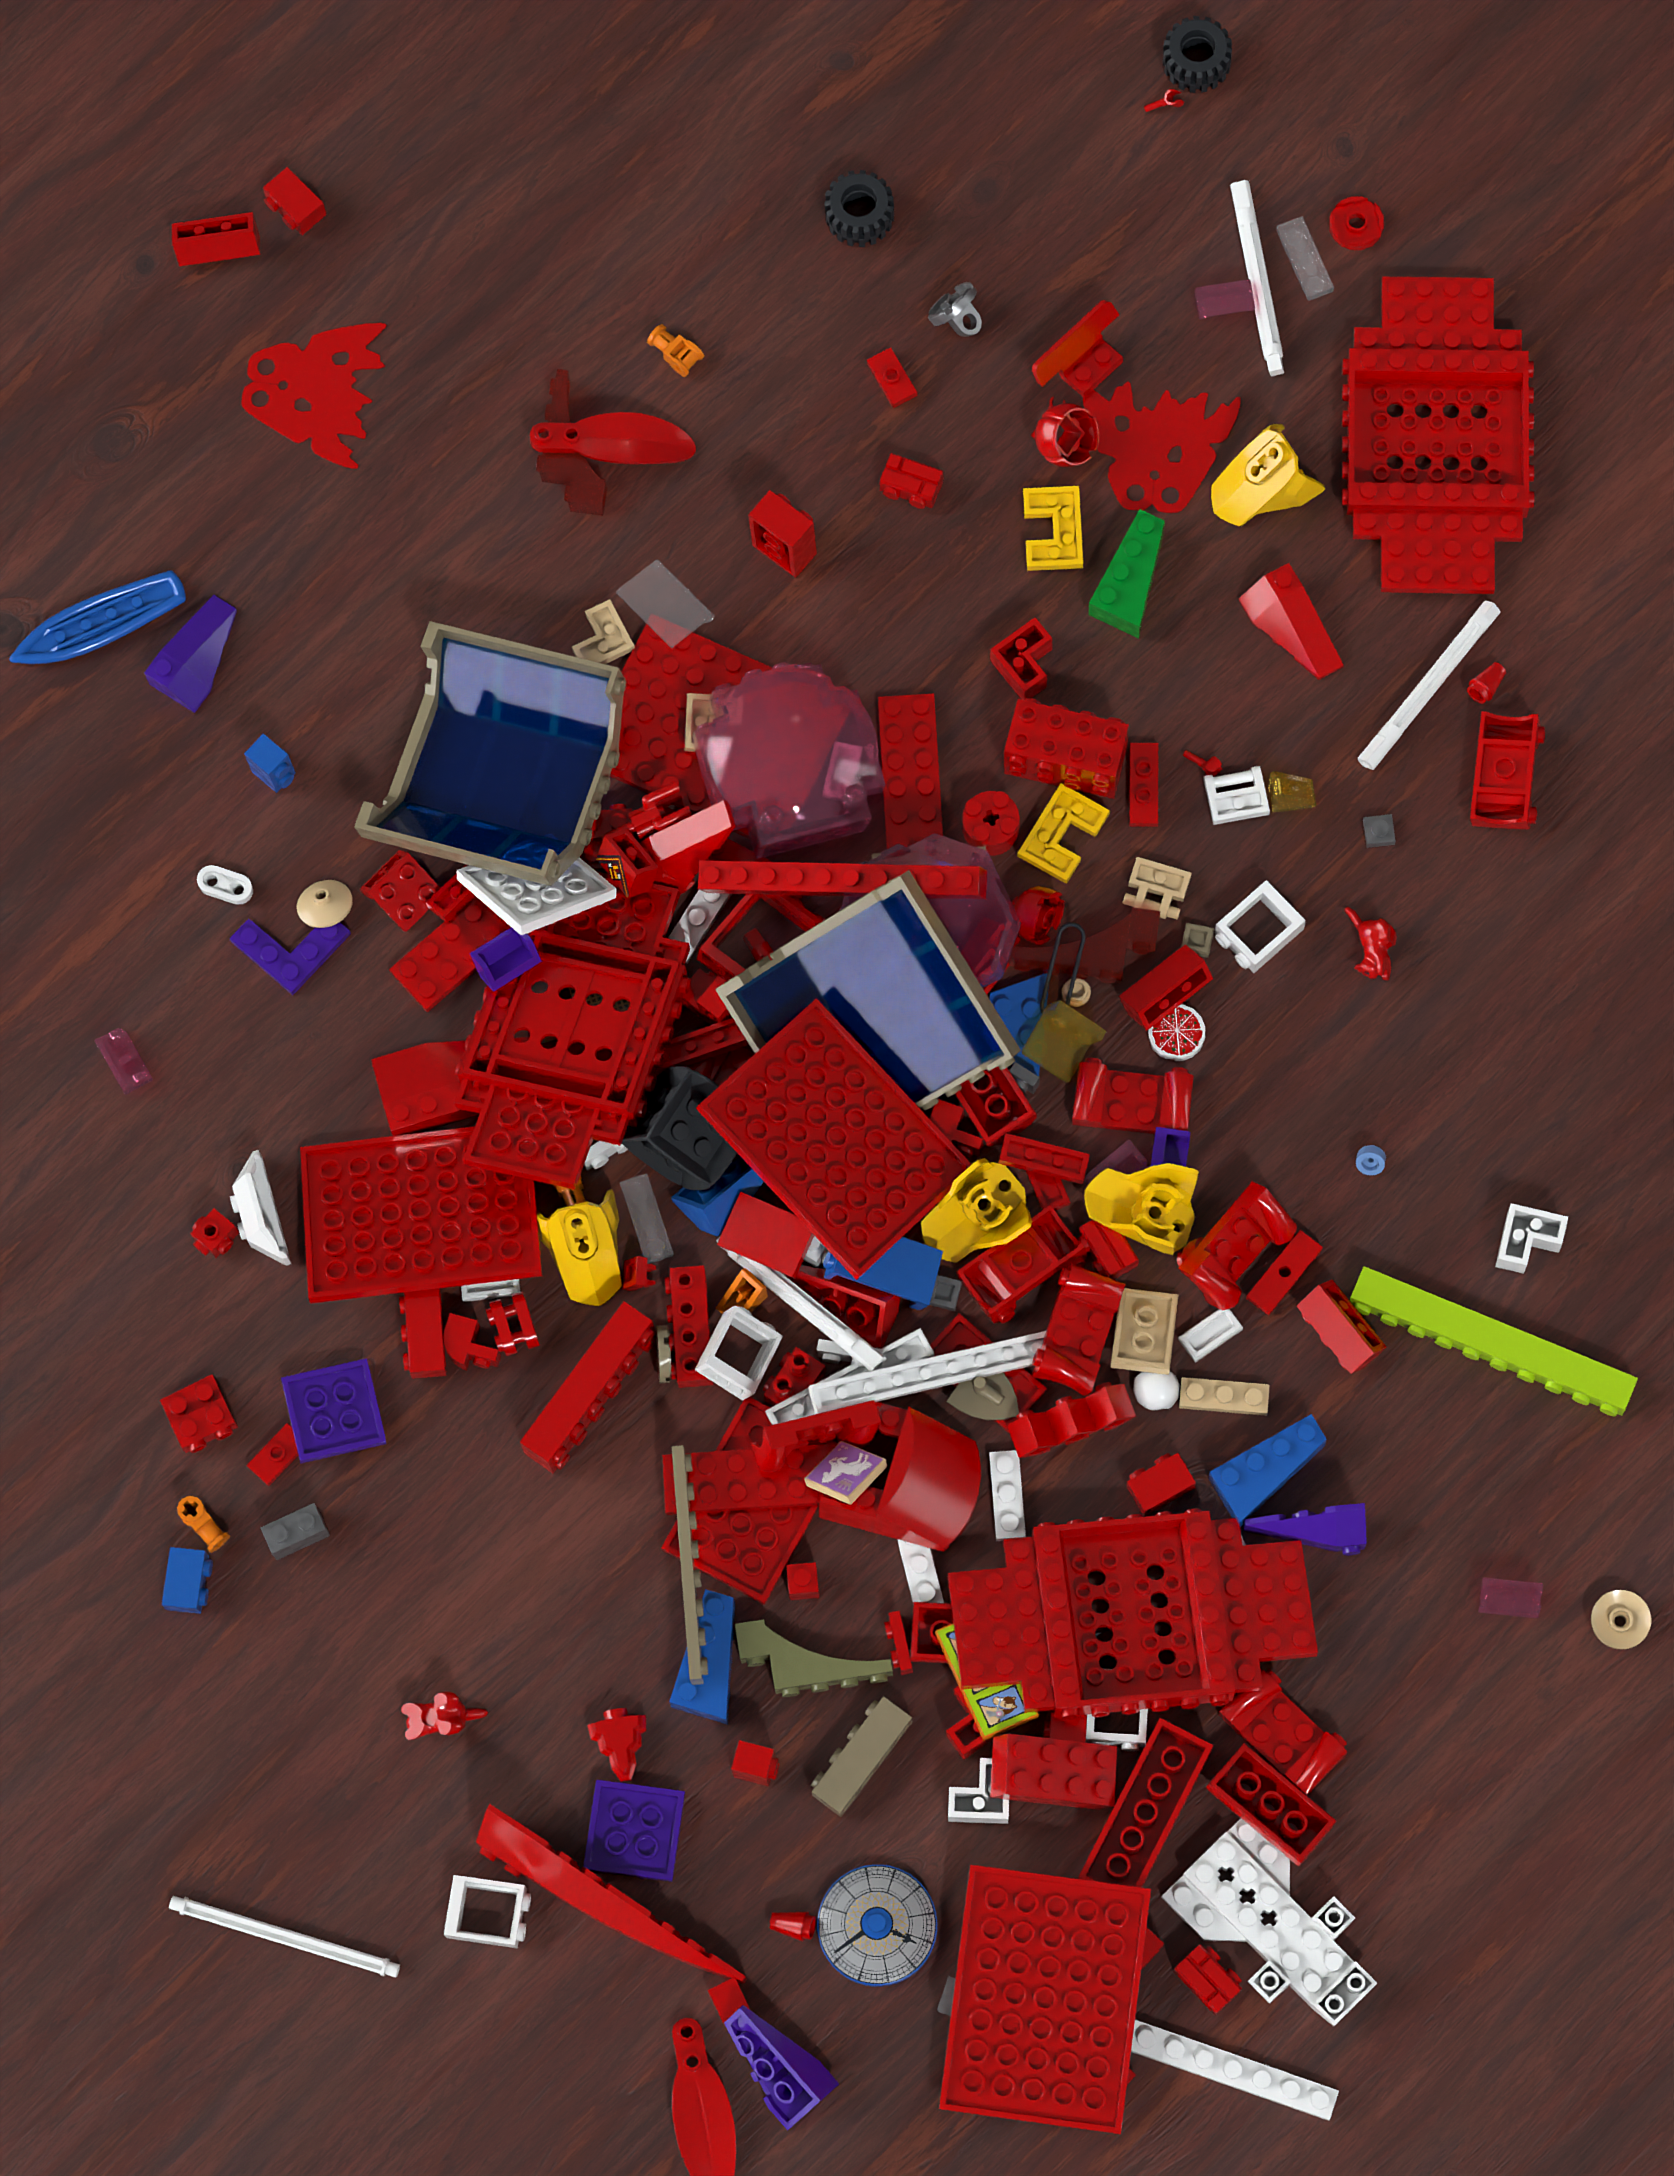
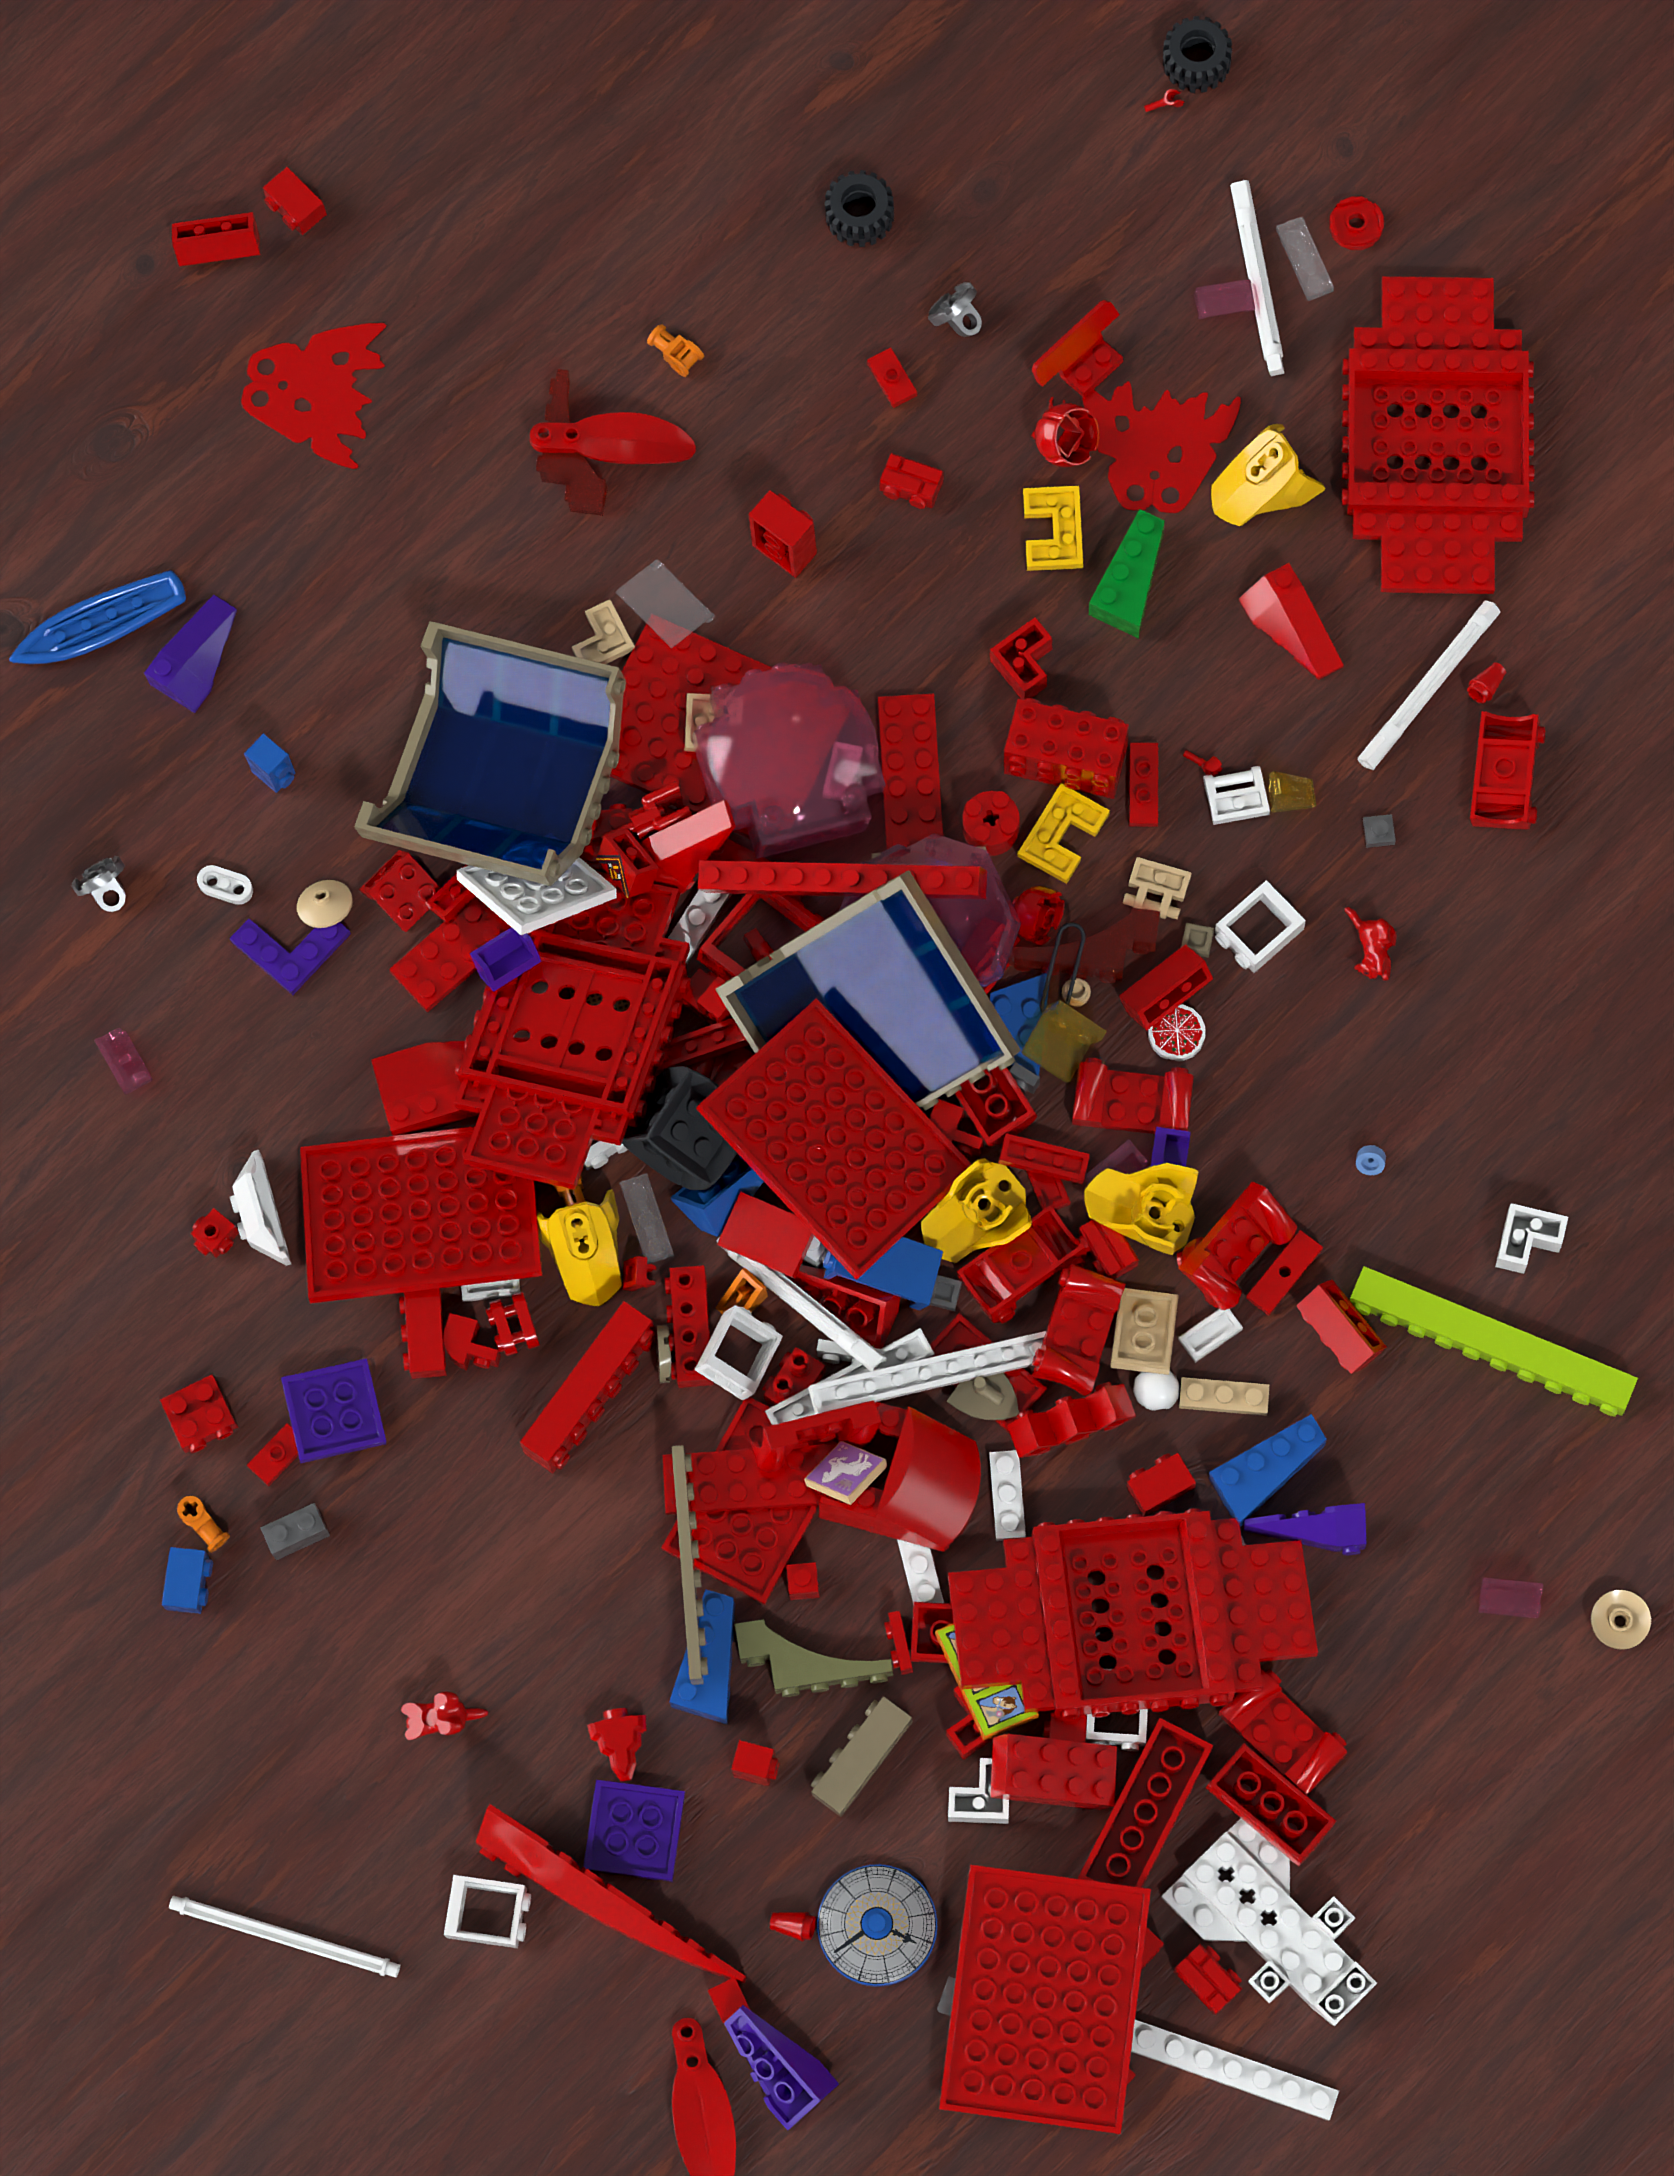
none -> flat silver tile [71,856,126,912]

